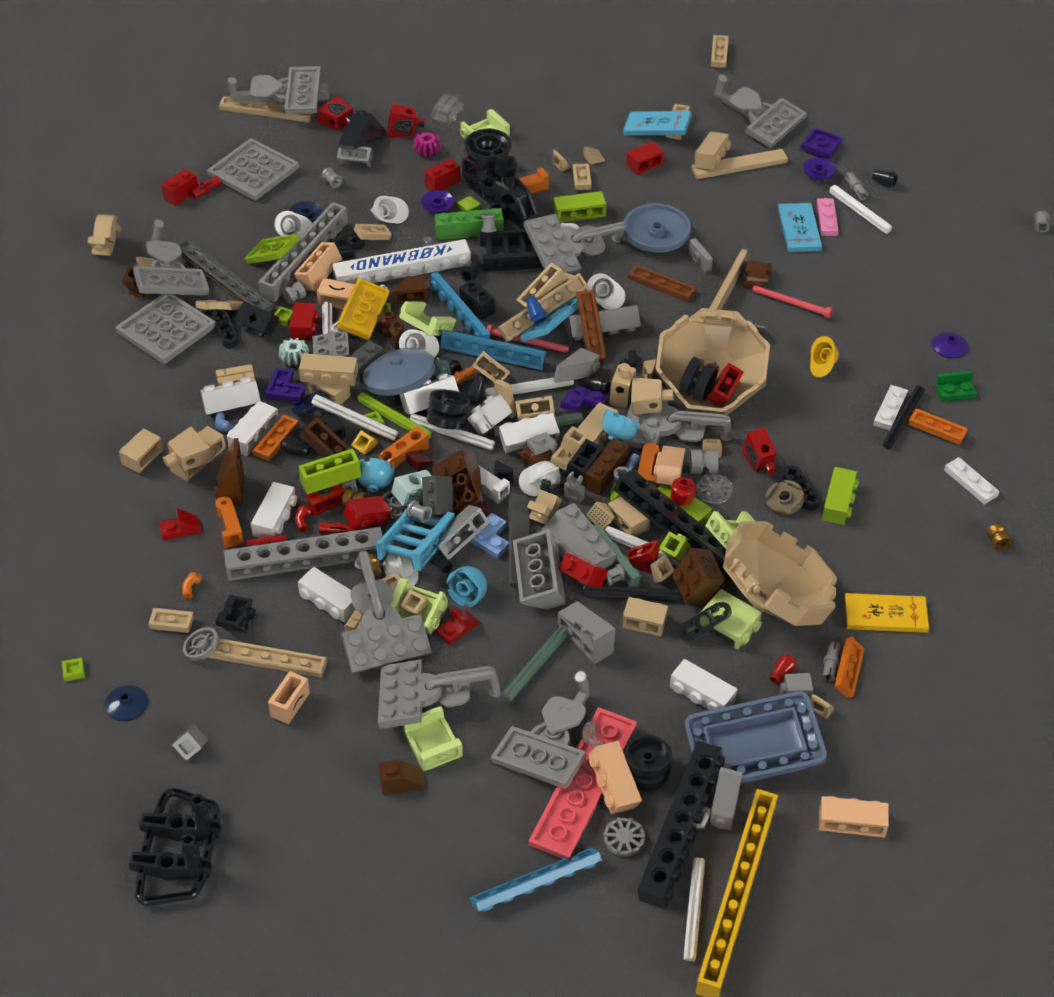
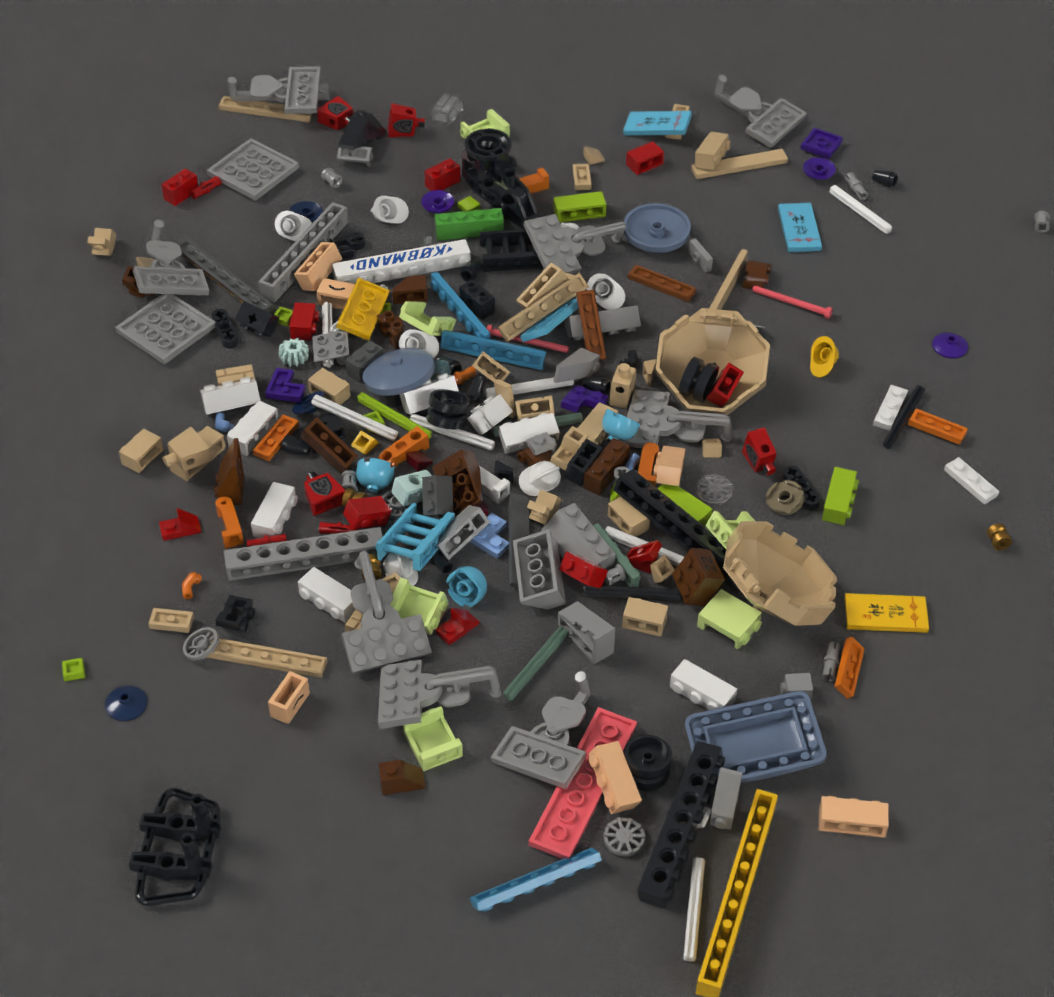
tan brick [93,214,121,242] -> none
light grey panel [172,724,208,761] -> none
tan tile [196,300,243,310] -> none
lime tile [244,234,300,264] -> none
light grey wheel [282,281,306,304] -> none
red arm [294,505,312,532] -> none
lime brick [298,448,361,494] -> none
tan brick [299,353,358,386] -> none
tan plate [354,224,392,241] -> none
tan slope [400,589,430,615] -> none
light grey bush [406,500,432,523] -> none
dark pink gear [414,131,441,157] -> none
light grey bush [481,213,497,232] -> none
blue cone [525,296,547,324] -> none
black arm [540,479,564,495] -> none
tan slope [553,150,571,172] -> none
light grey plate [564,472,585,504] -> none
clear arm [582,721,604,749] -> none
tan slope [587,502,615,529] -> none
tan torso [631,378,674,415] -> none
lime brick [659,531,691,563] -> none
red head [670,477,696,506] -> none
black beam [678,602,732,641] -> none
light grey wheel [689,450,718,474] -> none
tan plate [711,35,728,68] -> none
red cone [769,654,797,685] -> none
tan slope [810,694,834,719] -> none
bright pink plate [816,198,838,236] -> none
green bracket [935,371,977,402] -> none

